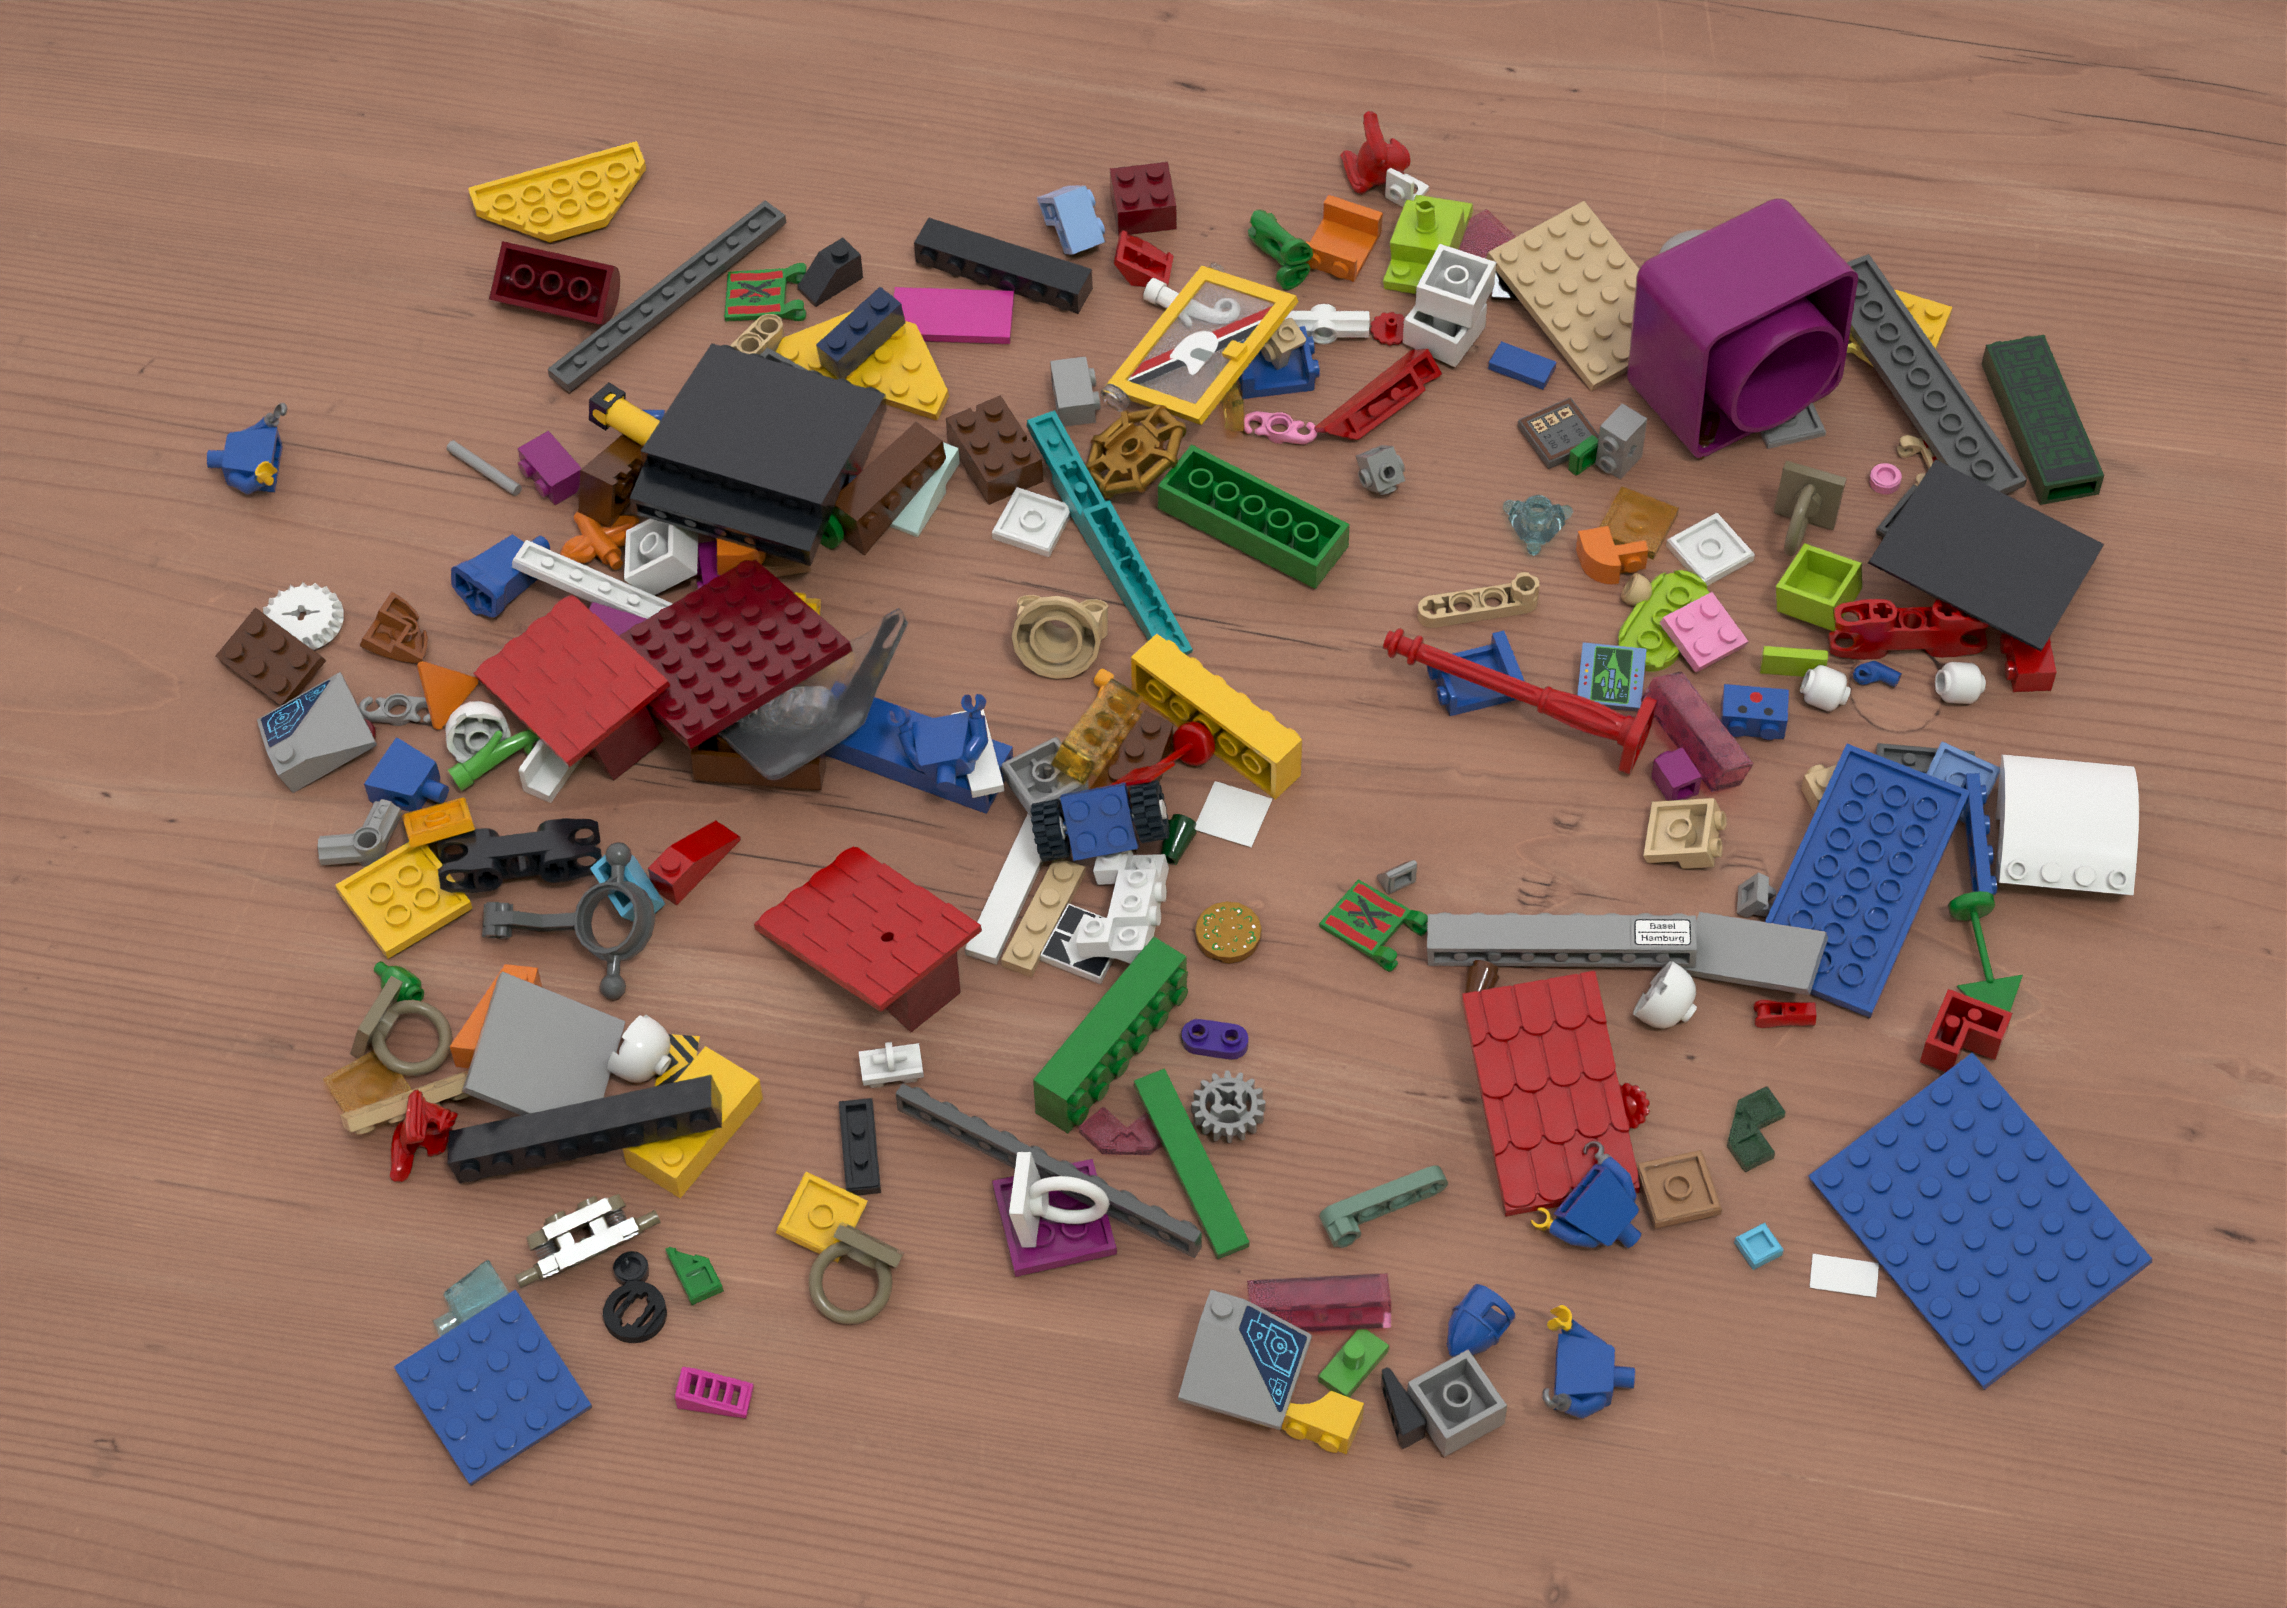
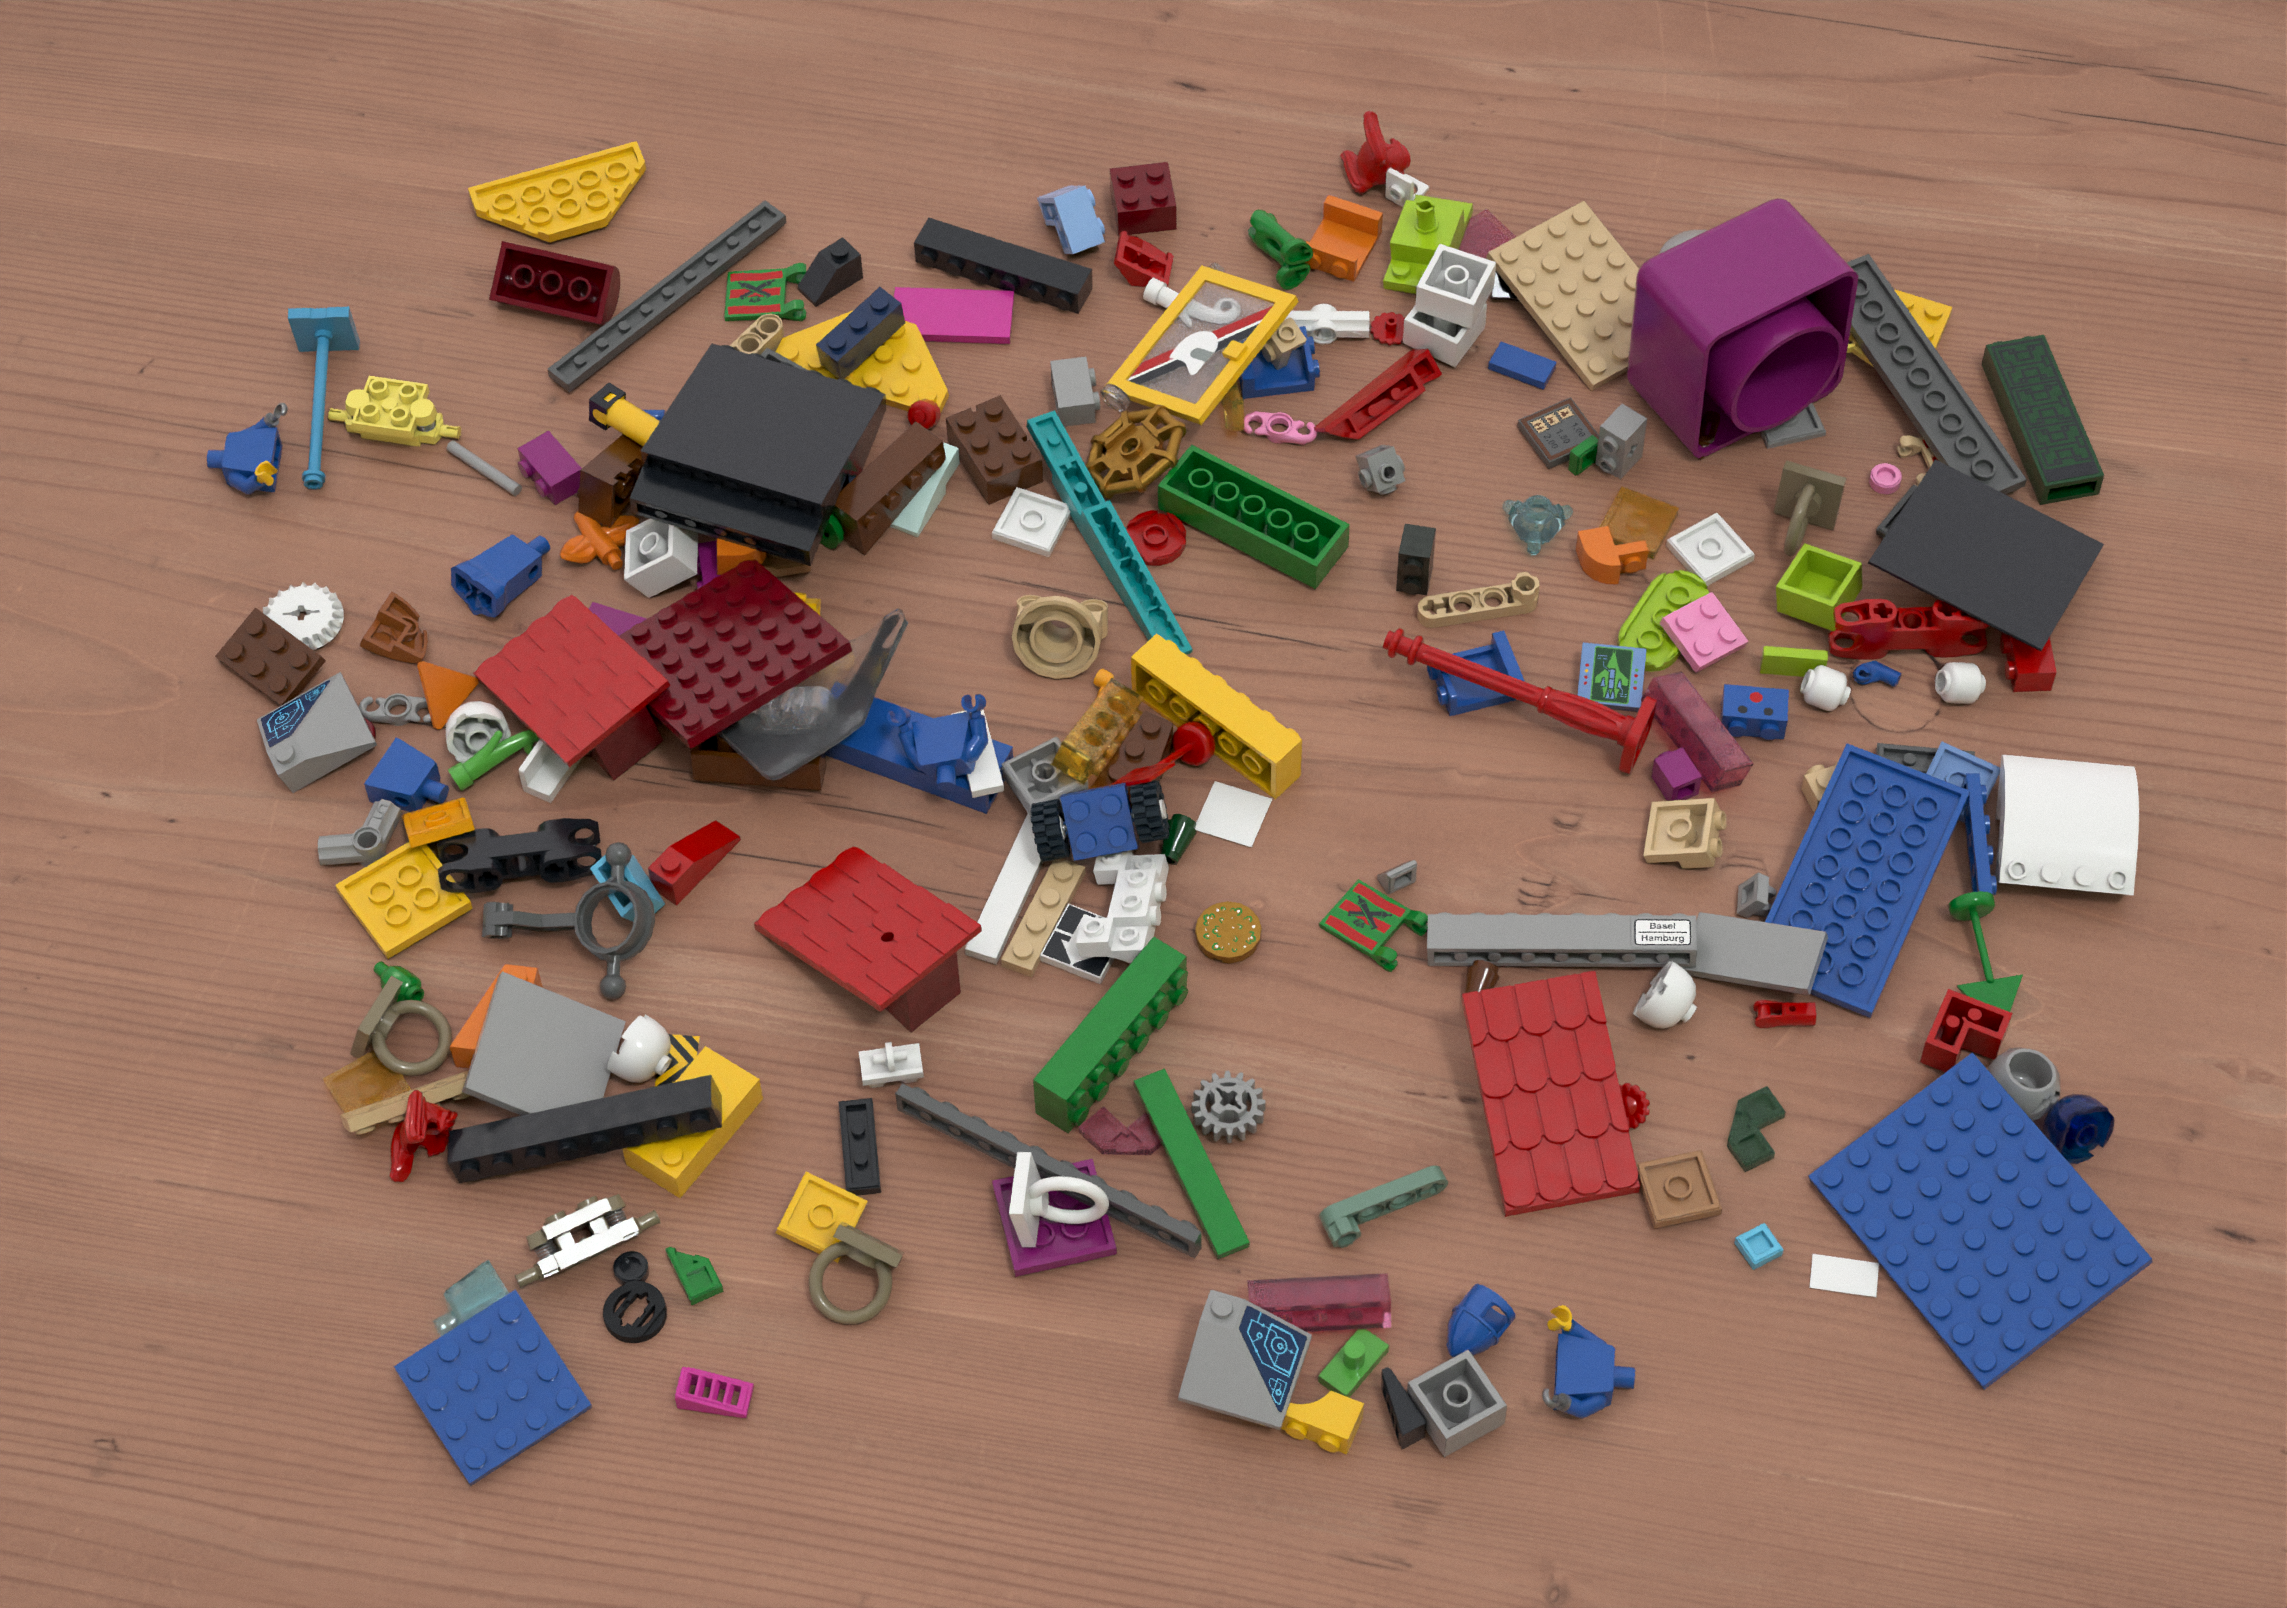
white tile [511,540,673,619] -> none
dark purple plate [1182,1019,1249,1060] -> none
blue torso [1531,1141,1641,1248] -> none
tan piece [1621,573,1652,606] -> none
none -> dark azure tile [288,307,360,489]
none -> light yellow piece [328,376,461,447]
none -> red piece [907,399,941,430]
none -> red tile [1127,510,1186,566]
none -> pearl dark grey brick [1396,524,1436,596]
none -> light grey piece [1987,1047,2060,1120]
none -> clear blue cylinder [2043,1094,2115,1164]

